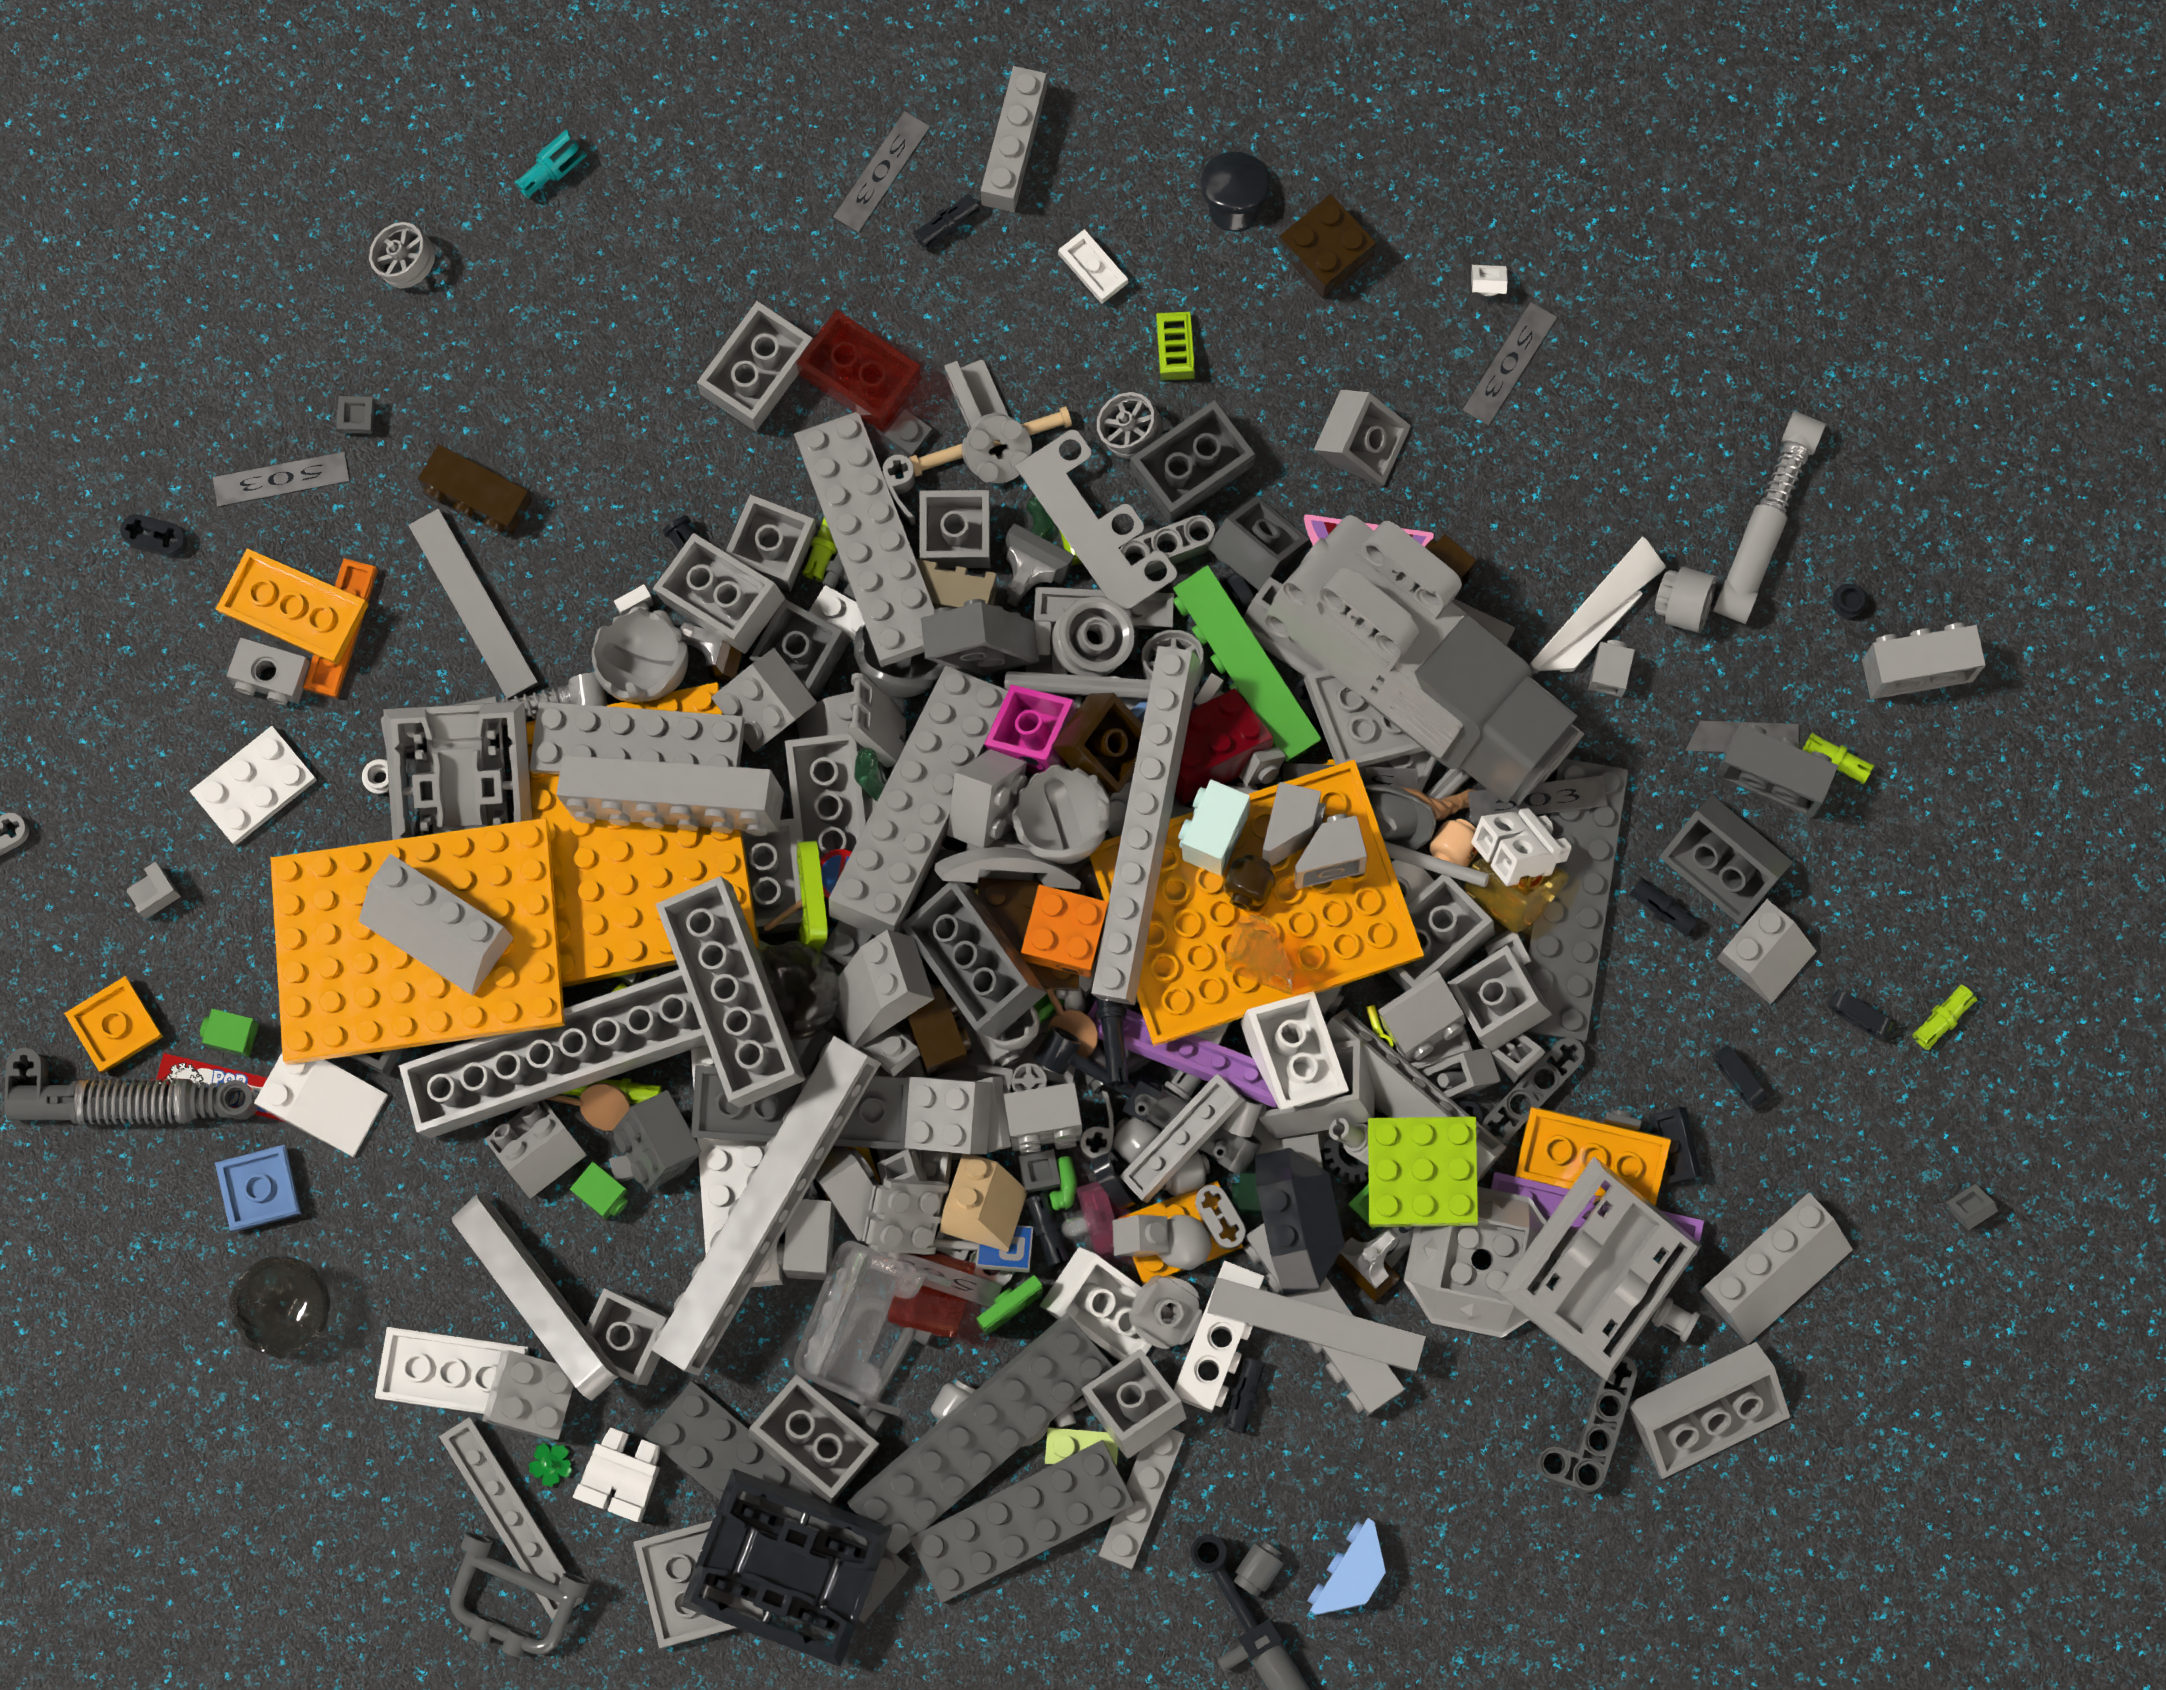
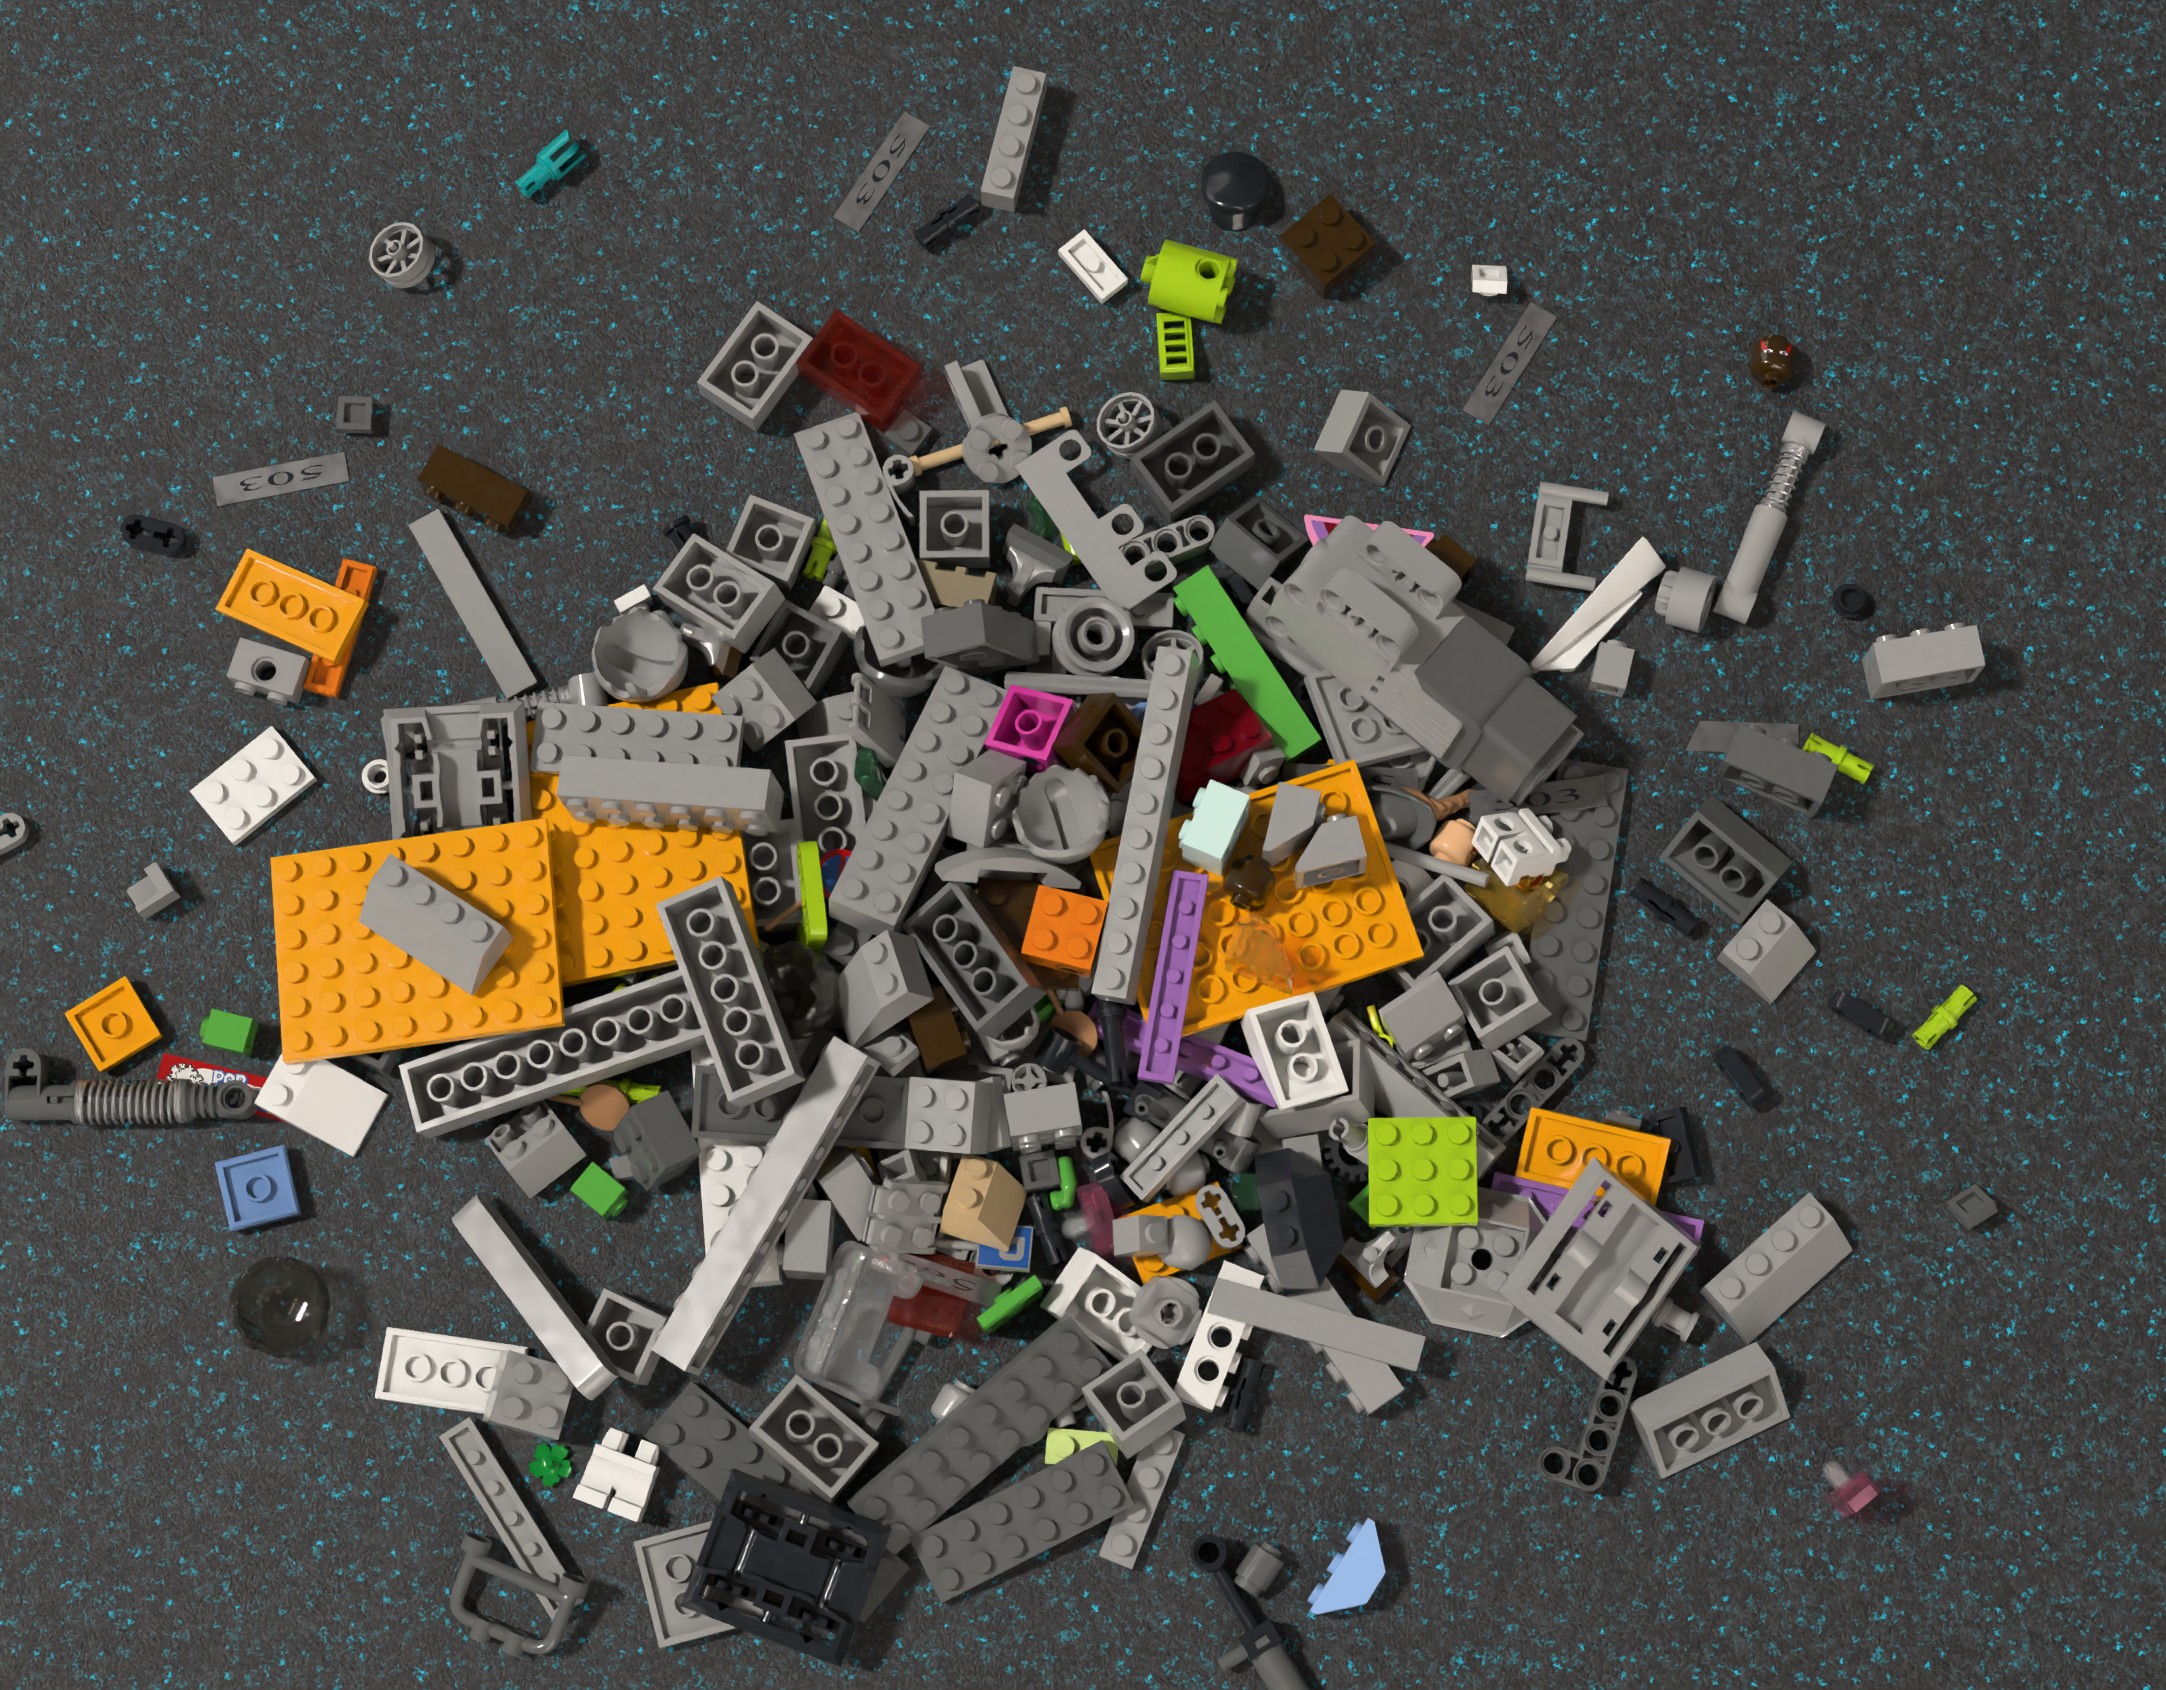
none -> medium lavender plate [1137,870,1209,1085]
none -> lime cylinder [1140,239,1238,324]
none -> light grey plate [1525,481,1609,591]
none -> dark brown head [1749,334,1796,388]
none -> clear pink piece [1823,1460,1881,1519]

